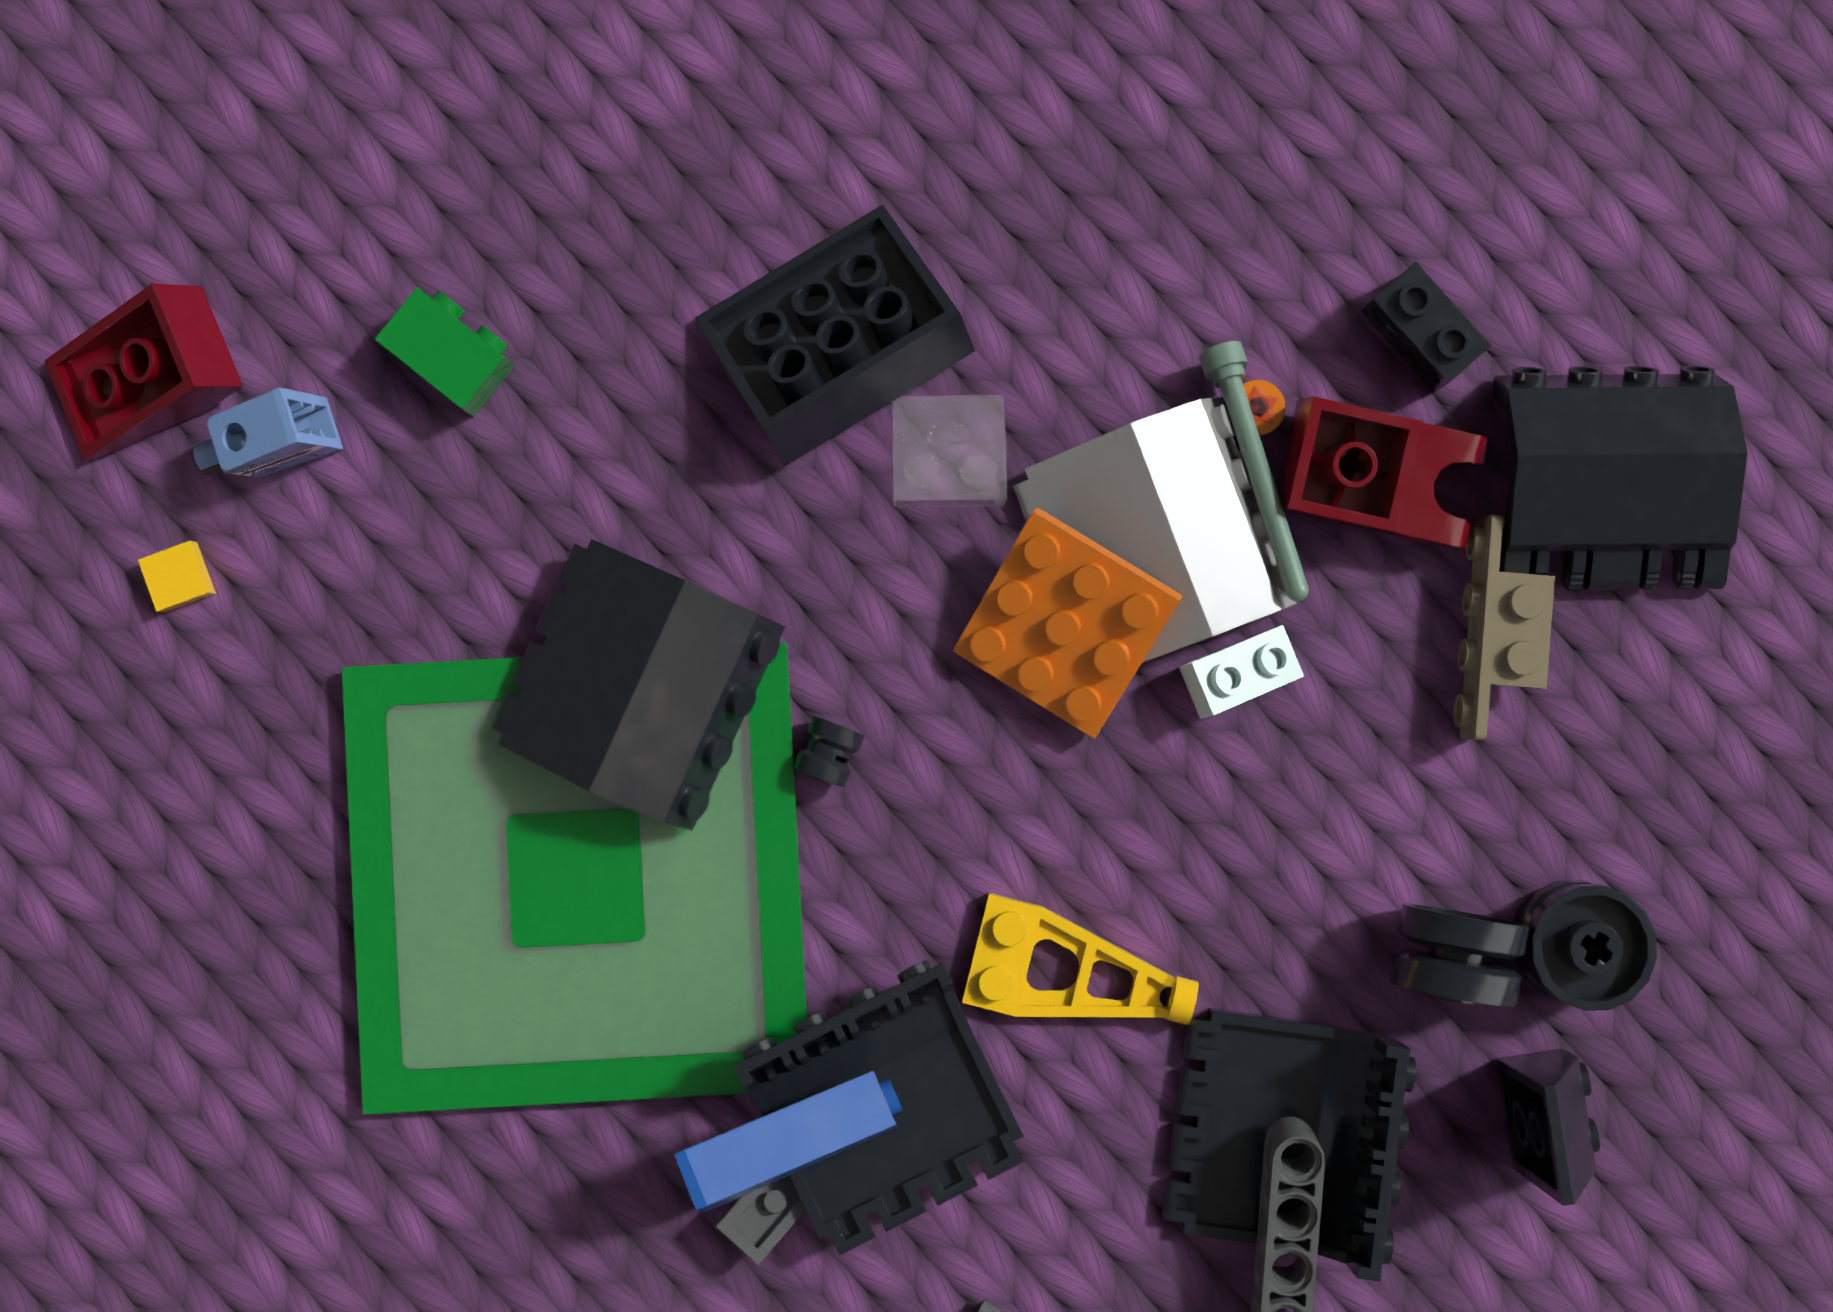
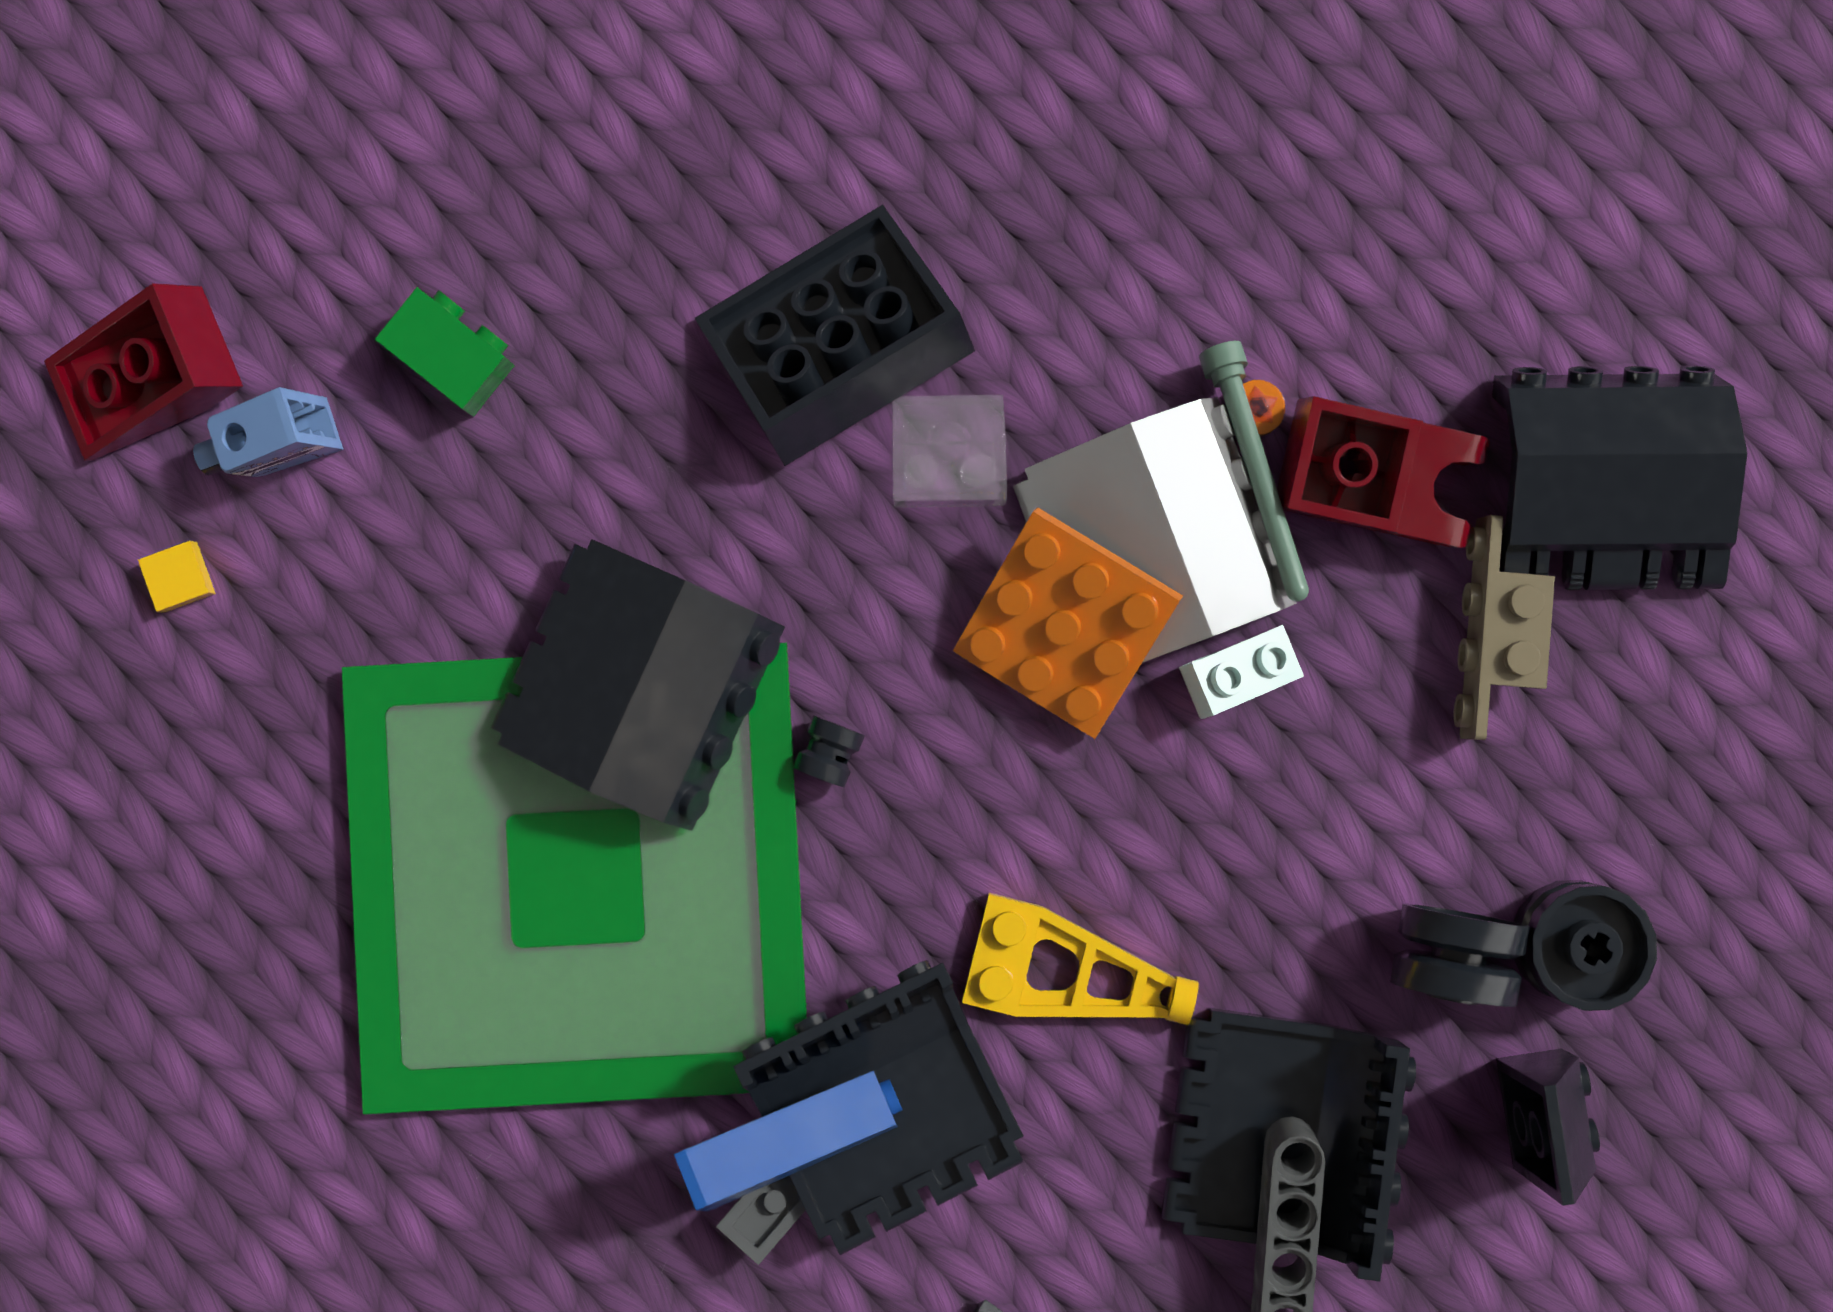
black brick [1360,262,1491,393] -> none

